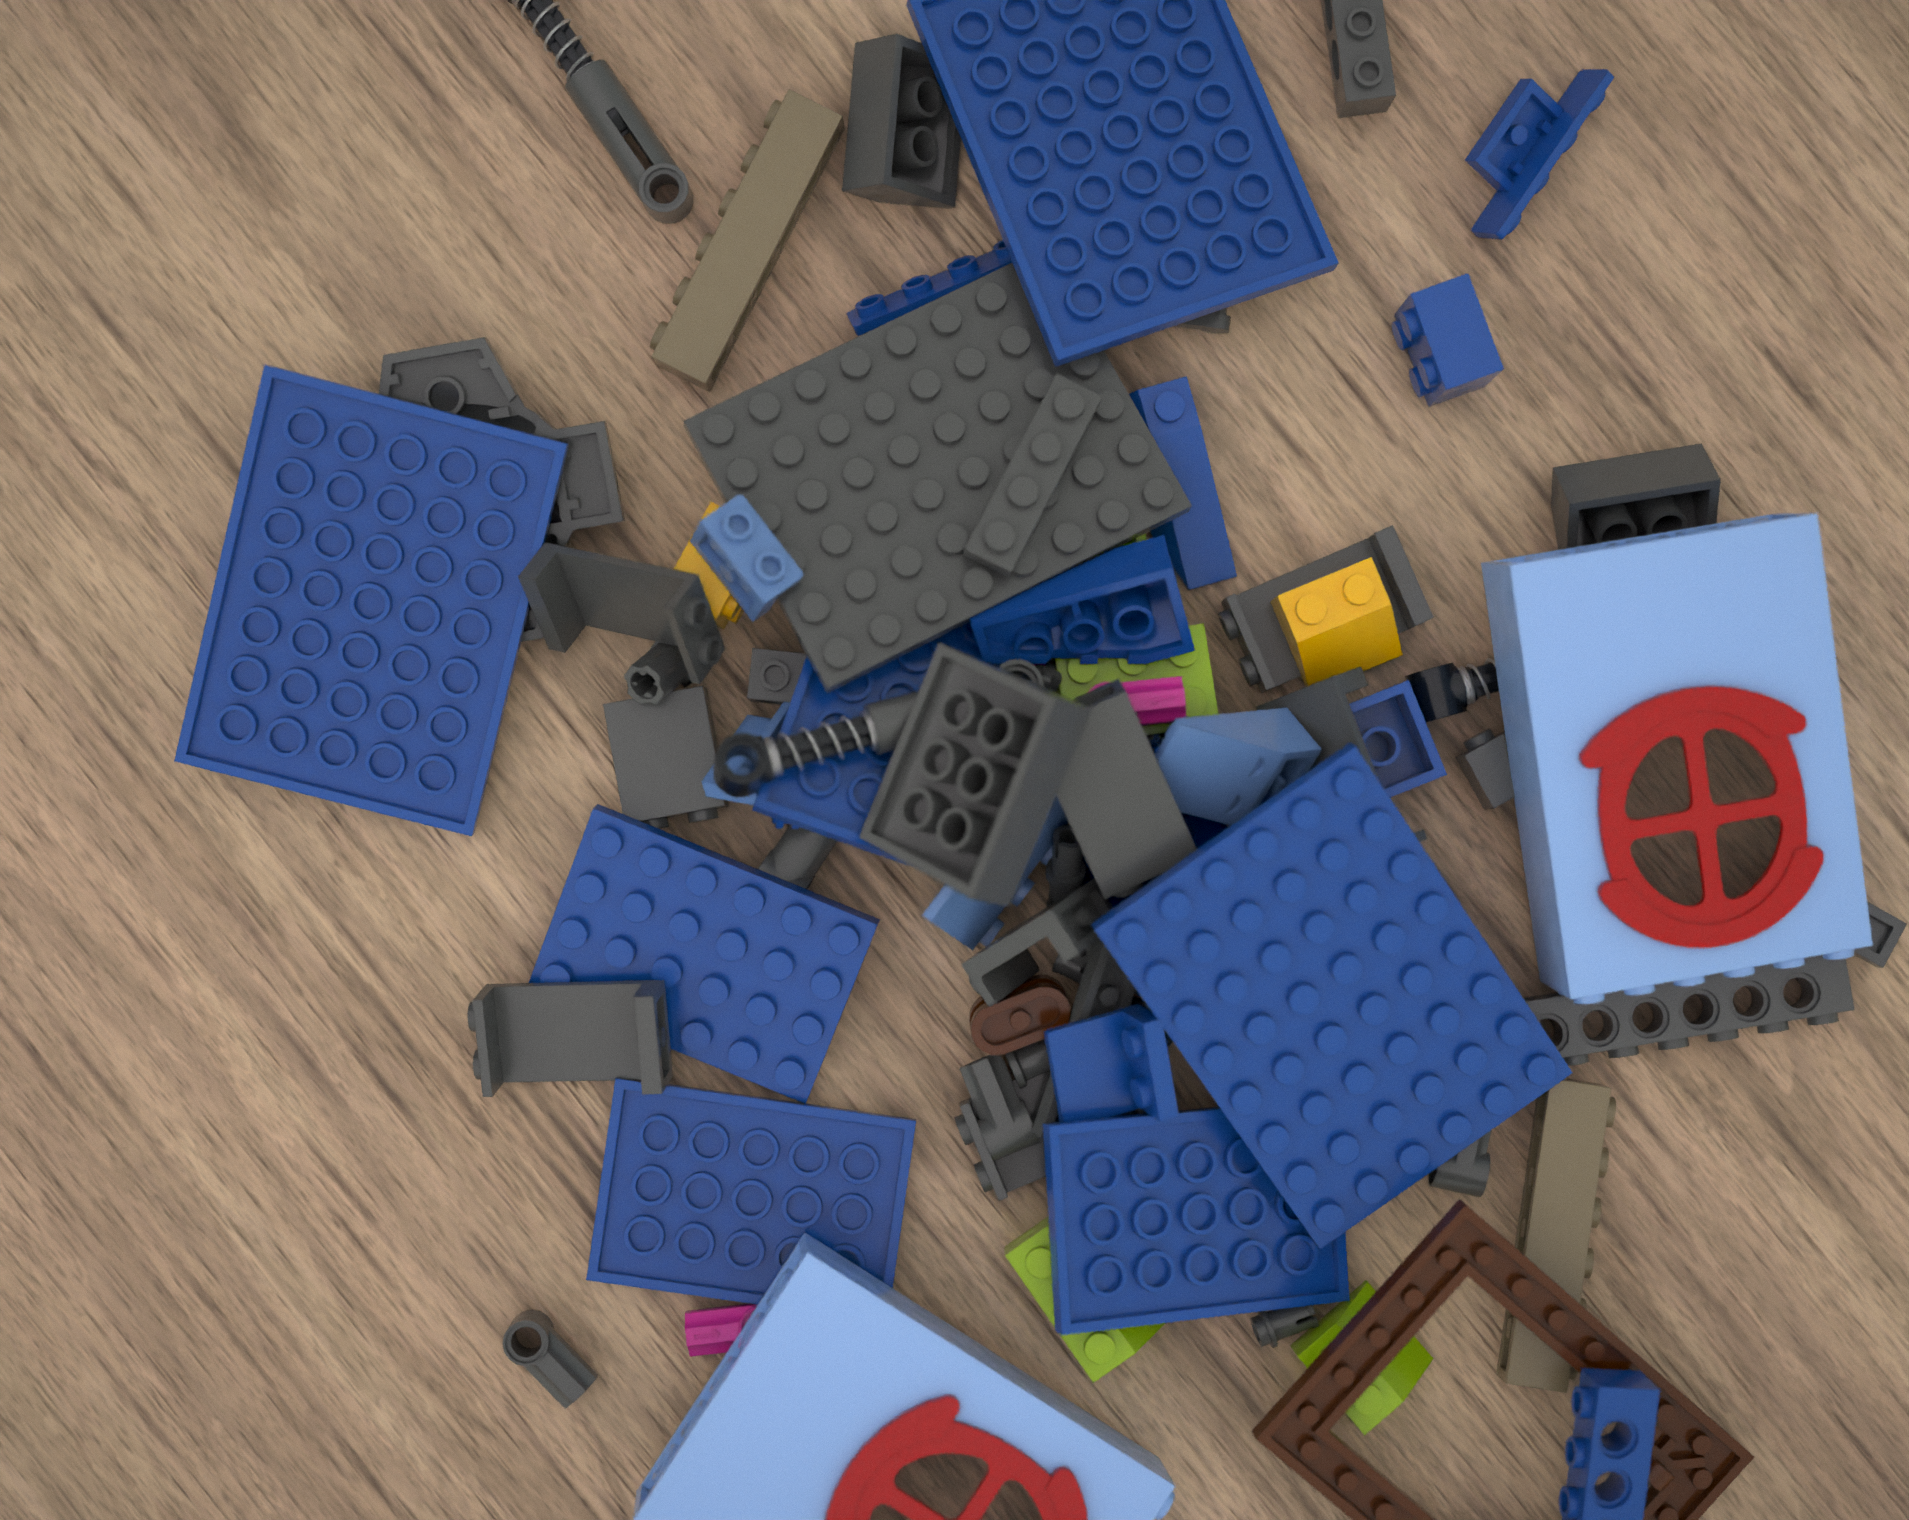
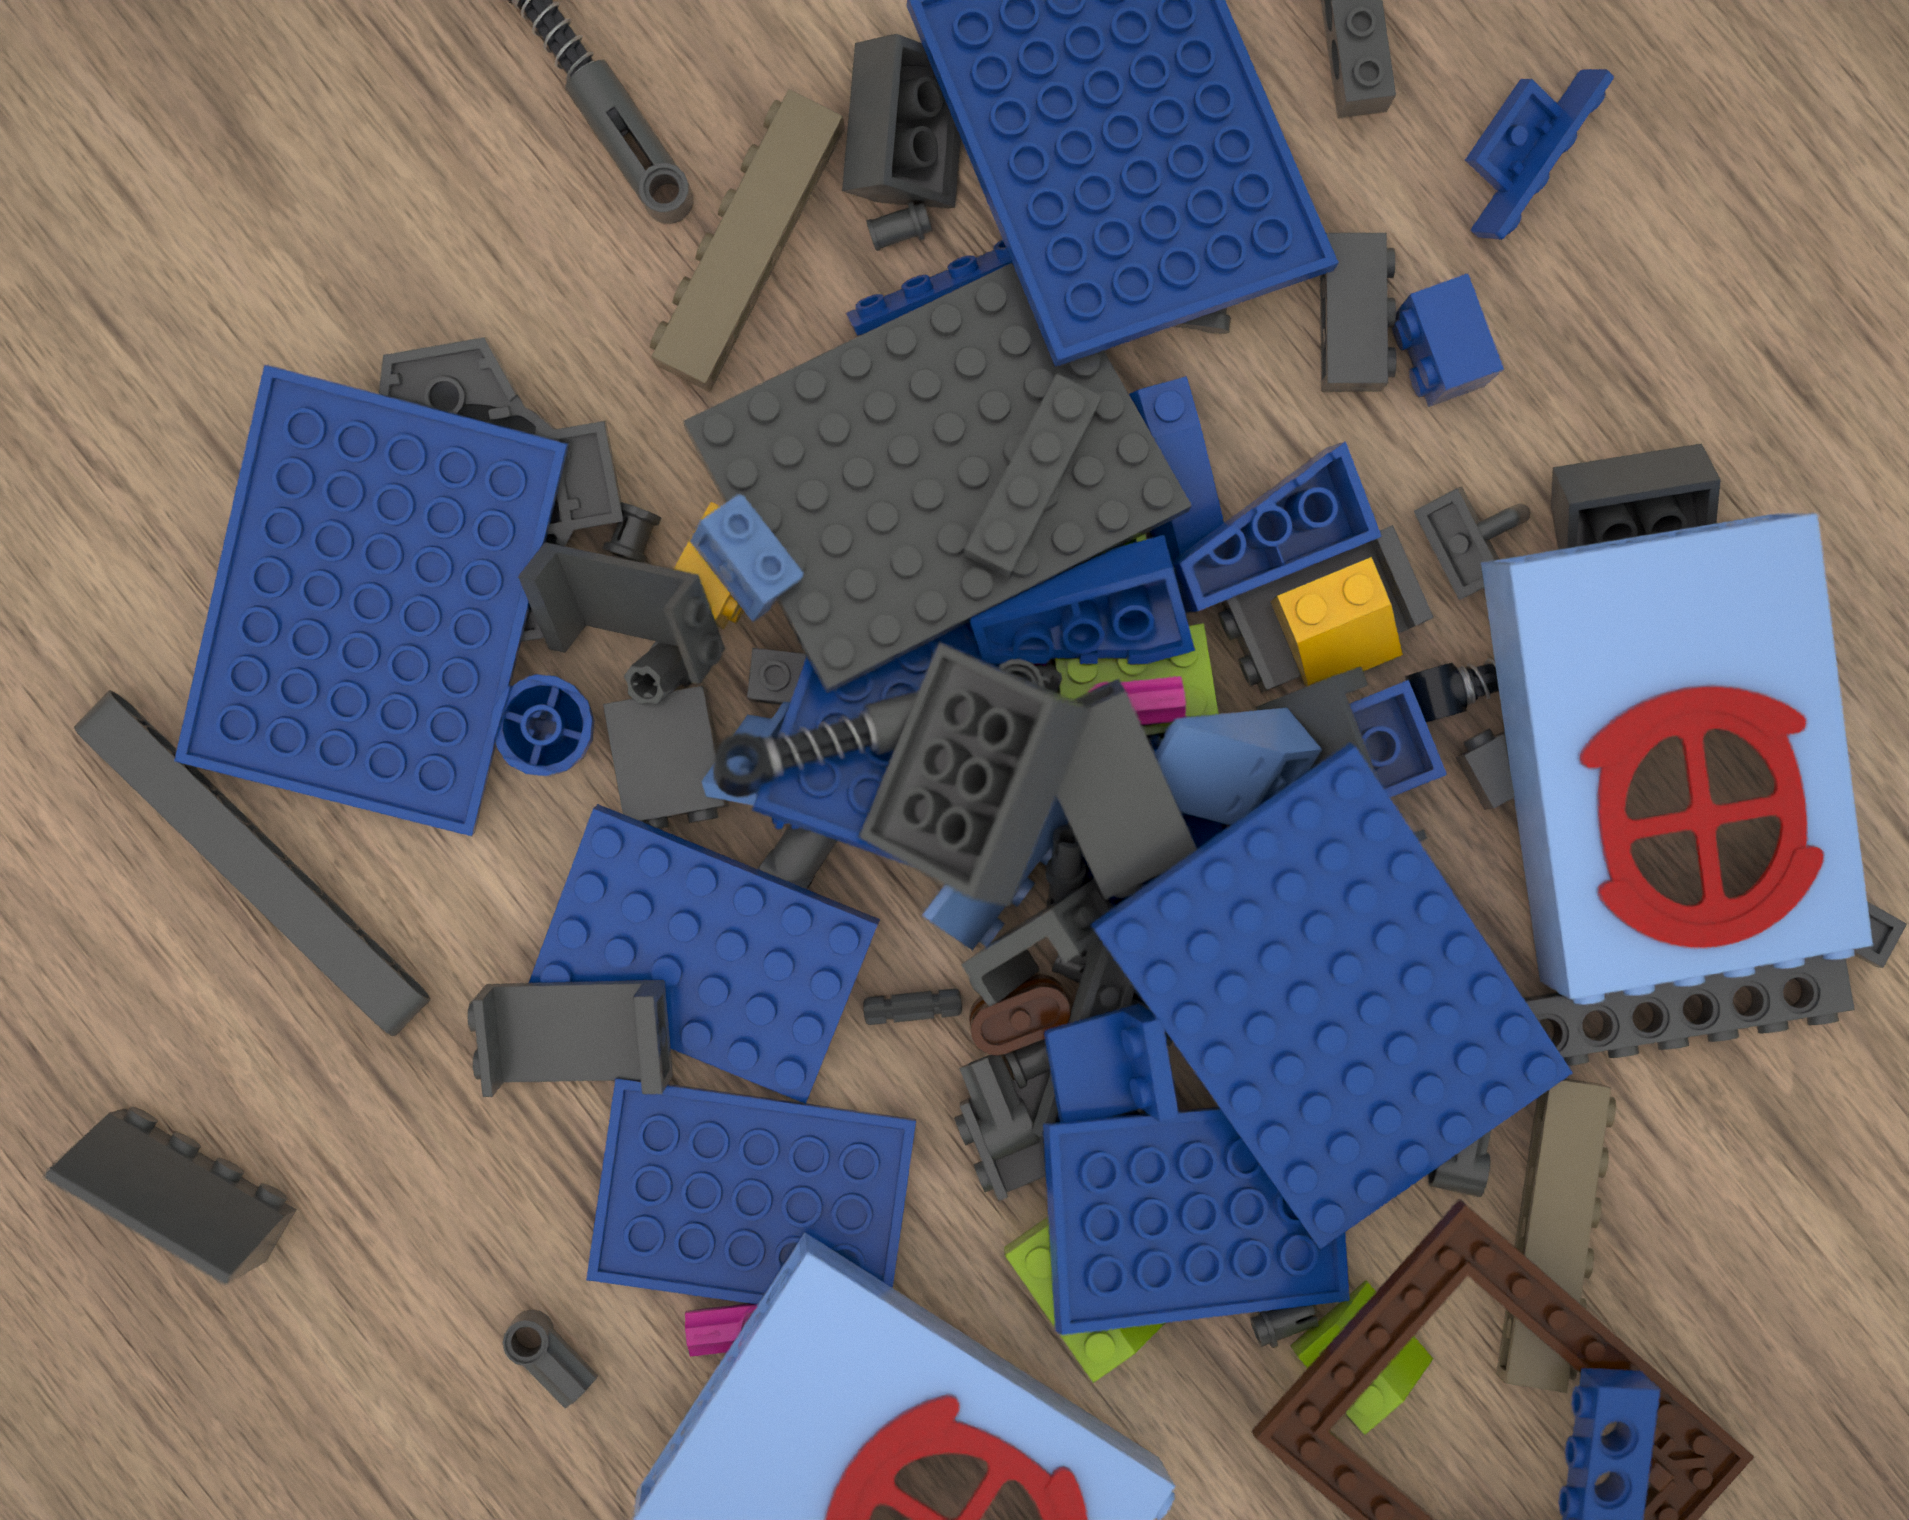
none -> dark grey slope [44,1107,297,1285]
none -> dark grey beam [74,690,431,1037]
none -> blue cylinder [490,674,595,776]
none -> dark grey bush [602,502,661,563]
none -> dark grey axle [863,988,962,1025]
none -> dark grey pin [866,201,933,251]
none -> blue wedge [1171,441,1382,613]
none -> dark grey brick [1320,233,1397,392]
none -> dark grey plate [1414,487,1530,600]

